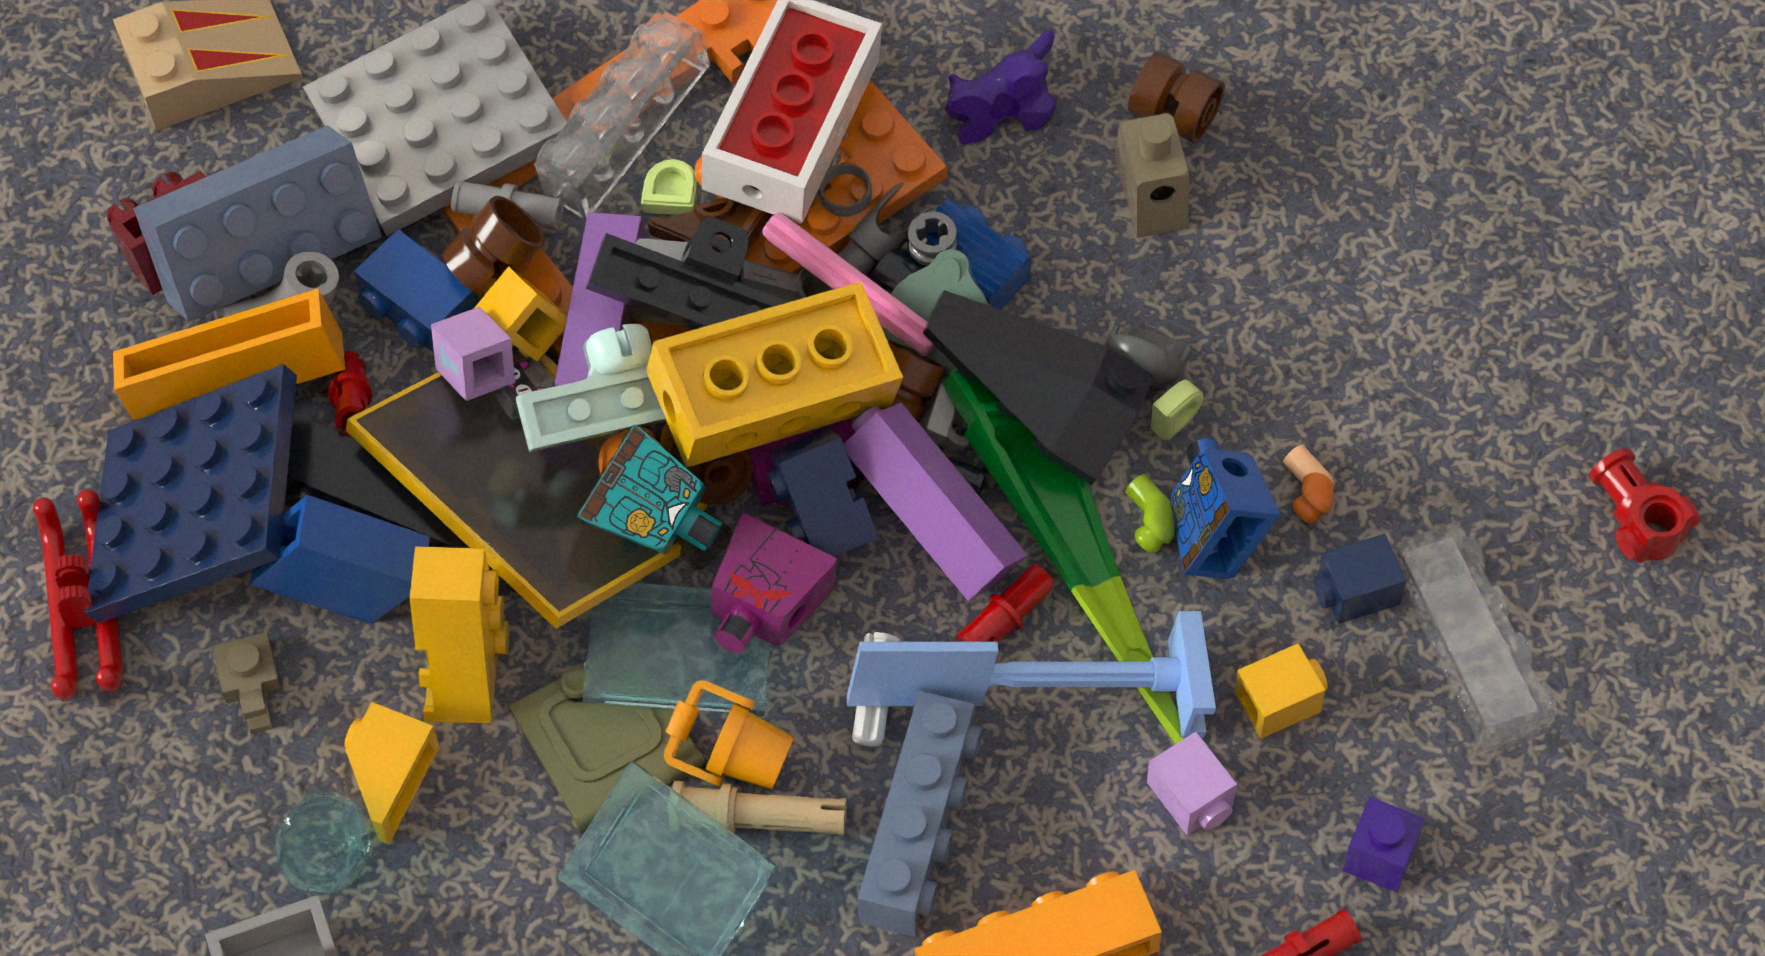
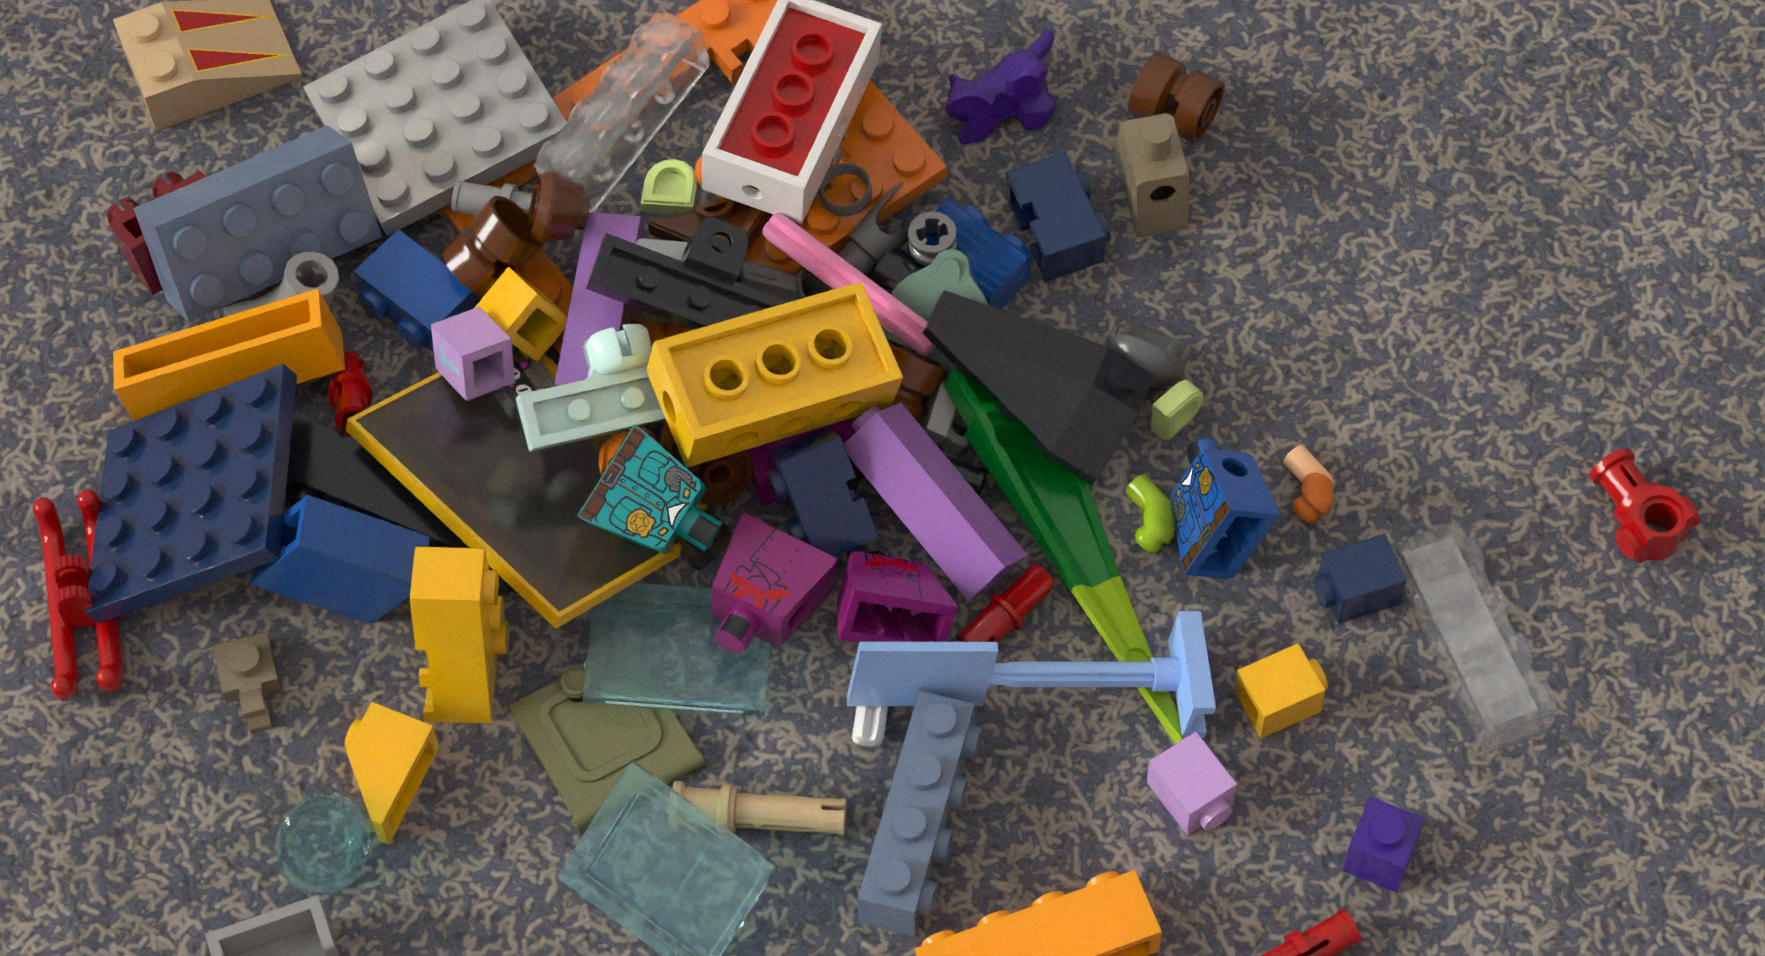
light orange piece [664,680,794,790] -> none
none -> reddish brown cone [527,170,590,243]
none -> magenta torso [836,551,958,643]
none -> dark blue brick [1006,152,1111,282]

